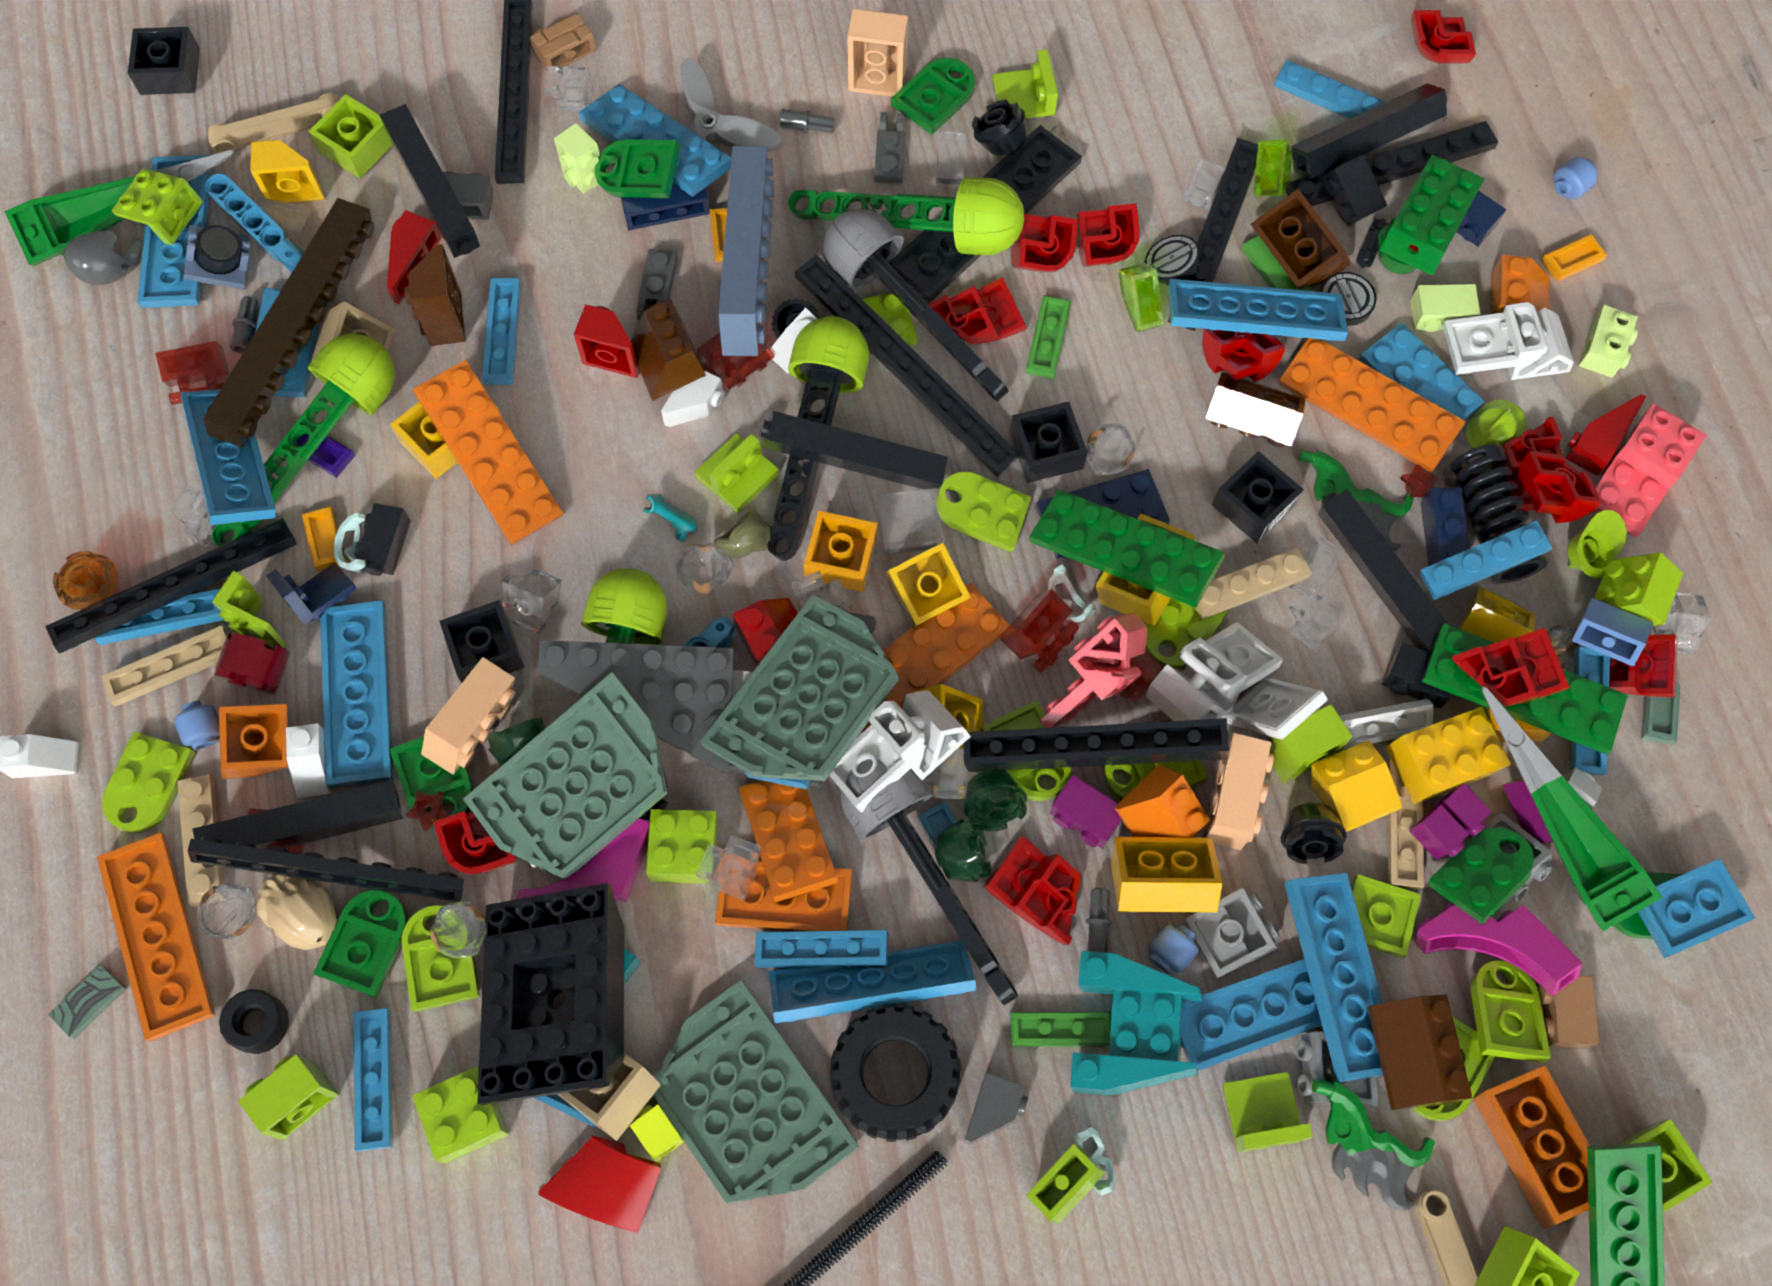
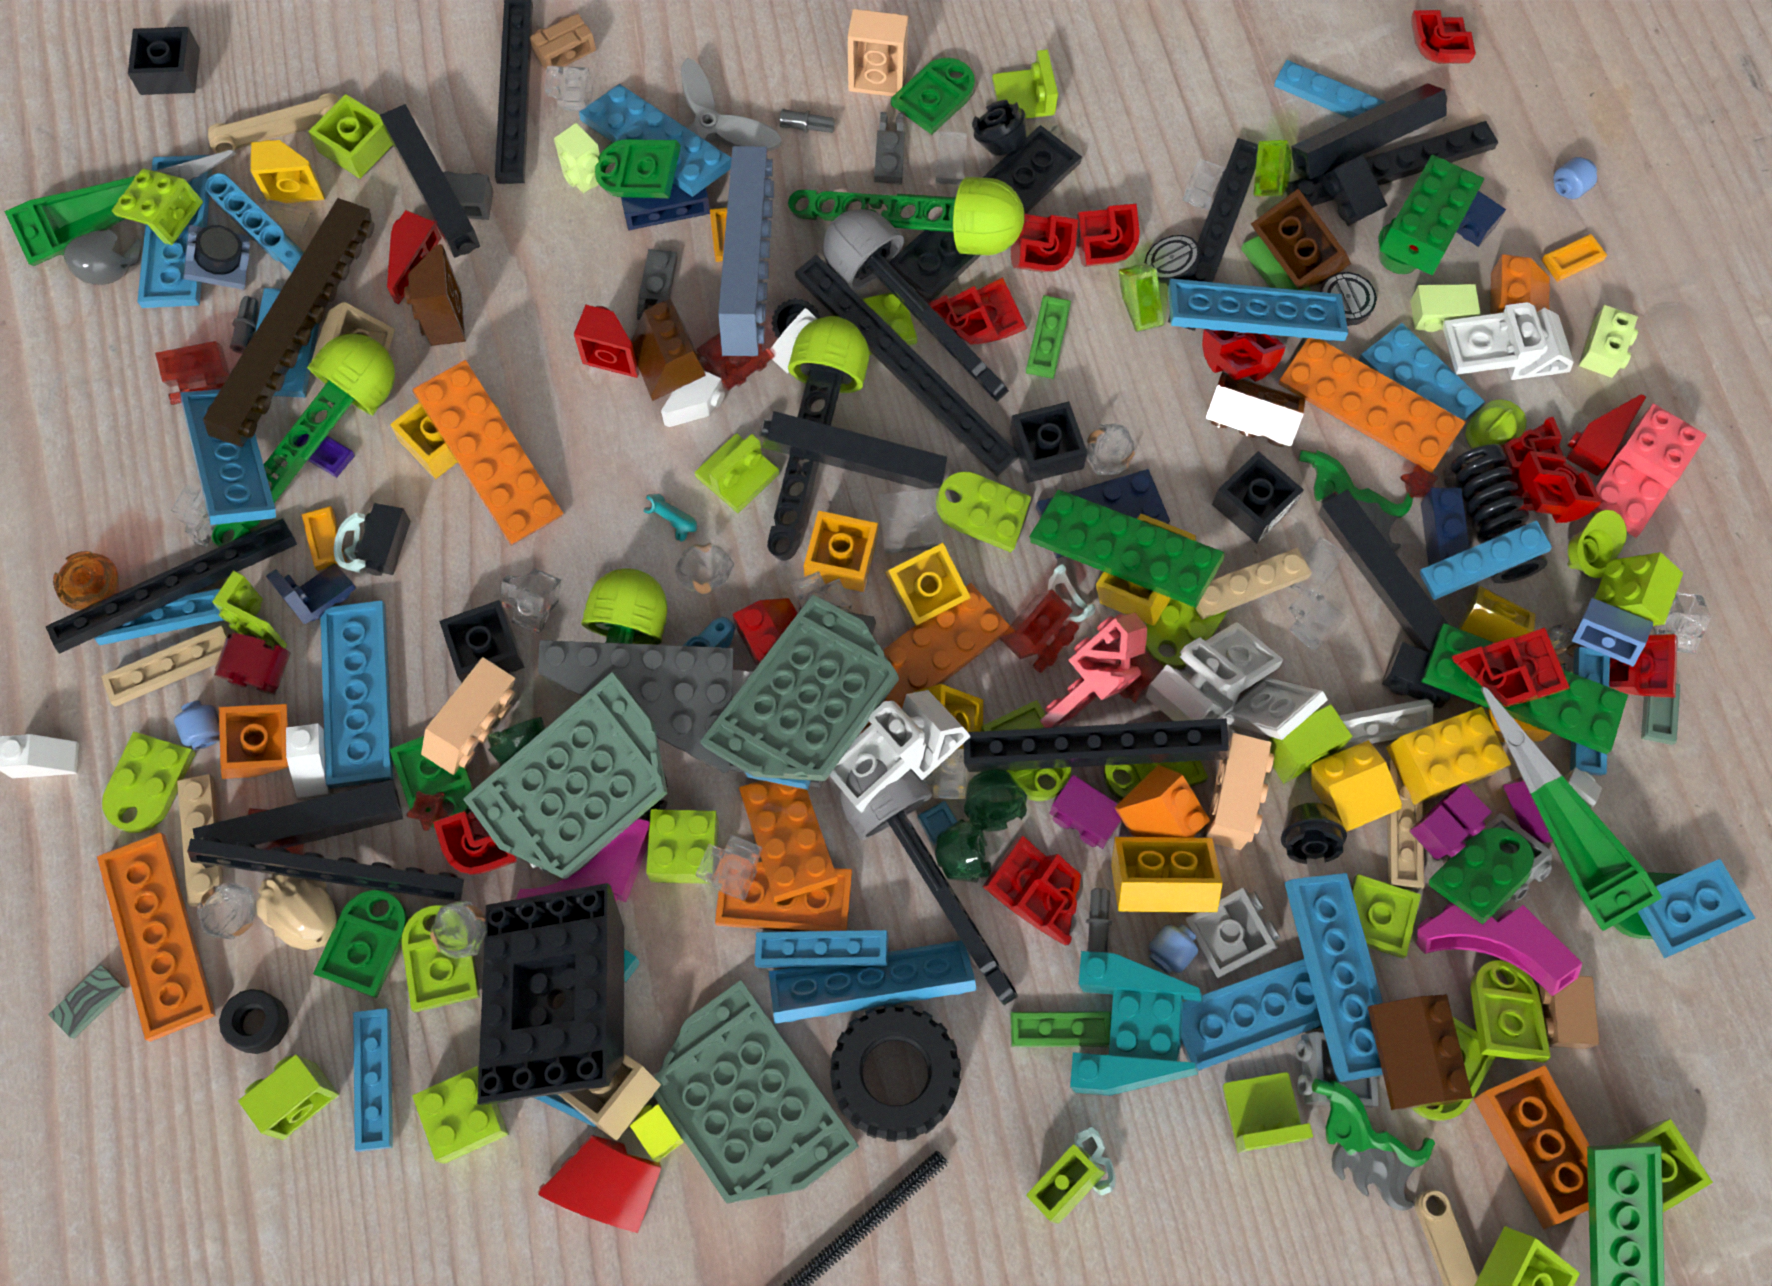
dark azure plate [482,278,521,385] -> none
olive hair [713,509,771,558] -> none
dark grey slope [963,1073,1028,1145] -> none
black axle [1356,218,1388,268] -> none

